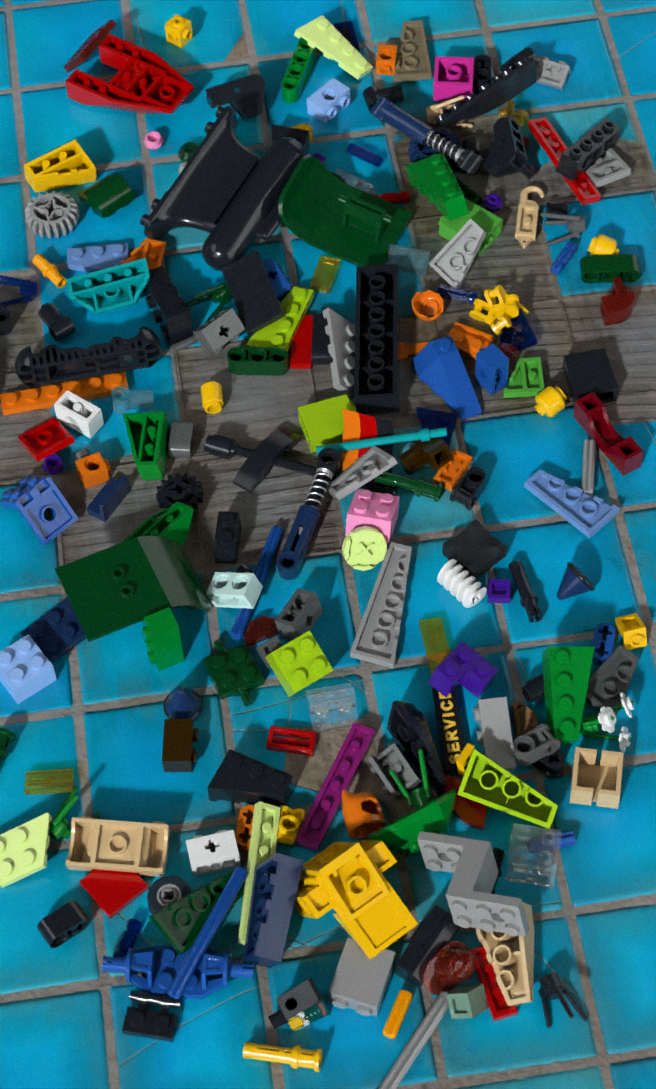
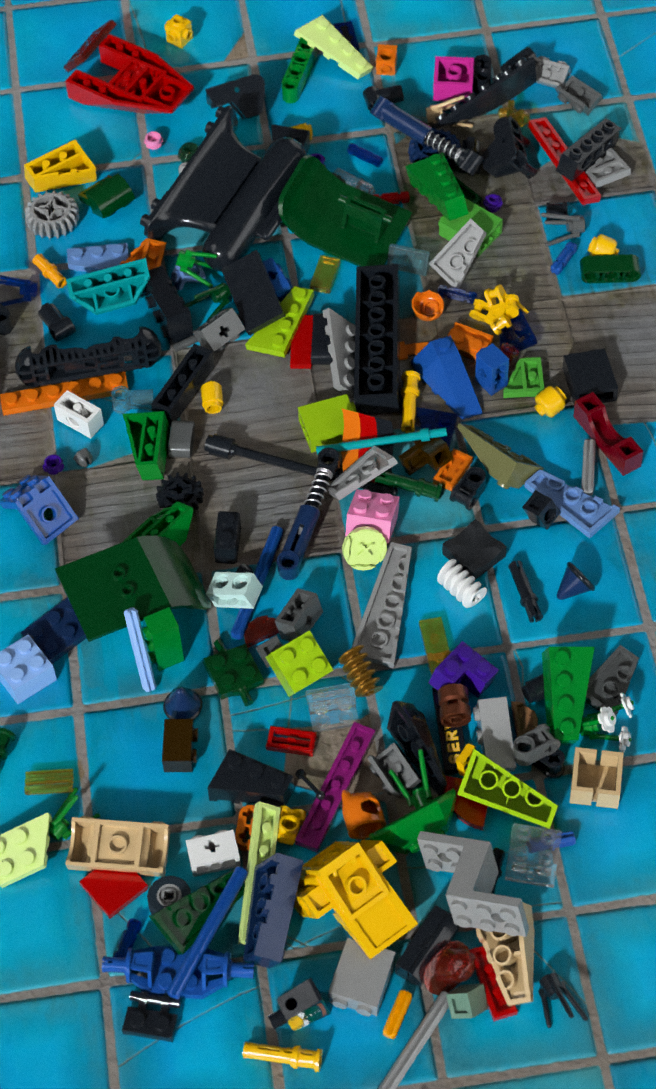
red tile [17,417,75,462] -> none
black beam [37,901,90,948] -> none
orange brick [75,452,111,490] -> none
dark blue panel [86,475,130,522] -> none
dark green beam [227,347,289,376] -> none
black slope [233,427,302,493] -> none
light blue brick [307,78,351,124] -> none
dark tan wing [394,20,432,83] -> none
dark purple plate [487,579,510,603] -> none
tan plate [515,186,544,249] -> none
blue beam [592,623,616,666] -> none
clear red brick [600,277,635,326] -> none
yellow bracket [615,613,647,650] -> none
none -> light blue axle [124,607,156,692]
none -> black brick [151,344,214,426]
none -> medium blue bracket [171,264,206,290]
none -> green plant [176,249,217,288]
none -> black hinge [295,769,326,800]
none -> pearl gold piece [339,645,383,697]
none -> yellow pin [401,370,421,433]
none -> copper wheel [438,684,471,728]
none -> olive wedge [457,423,543,489]
none -> black brick [522,490,560,530]
none -> dark grey bracket [555,75,603,115]

